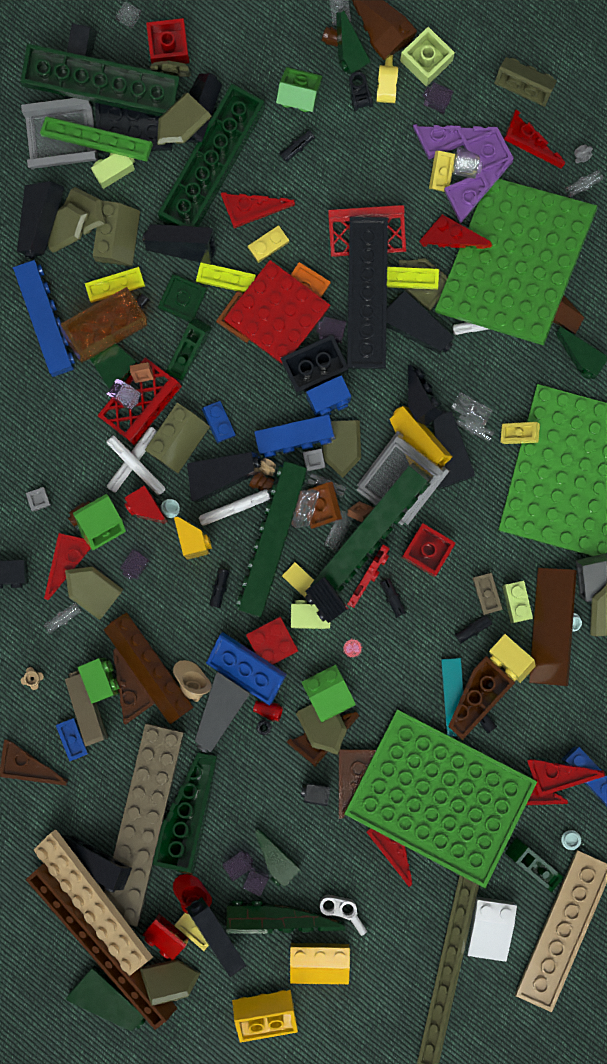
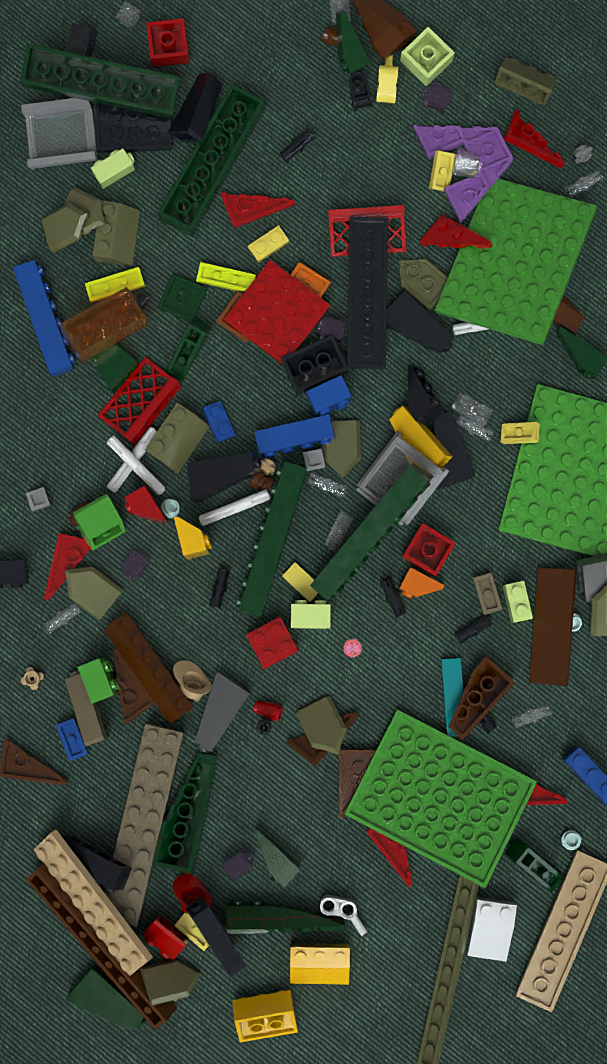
black slope [17,181,64,259] -> none
bright green tile [40,116,153,161] -> none
clear purple brick [107,379,141,410] -> none
nougat plate [130,362,154,383] -> none
black slope [142,224,216,265] -> none
olive tile [150,61,191,77] -> none
olive tile [157,92,212,145] -> none
blue tile [206,632,287,706] -> none
clear purple brick [243,867,269,896] -> none
bright green slope [276,67,322,112] -> none
clear plate [291,489,320,528] -> none
bright green slope [301,665,356,723] -> none
black brick [301,781,330,806] -> none
dark orange plate [302,482,342,529] -> none
black brick [305,577,348,623] -> none
red wing [347,545,390,608] -> none
nougat plate [348,501,374,522] -> none
neon yellow plate [387,267,439,290] -> none
light yellow brick [489,634,536,683] -> none
red wing [527,759,606,797] -> none
none -> orange slope [399,568,445,599]
none -> clear pin [511,703,552,729]

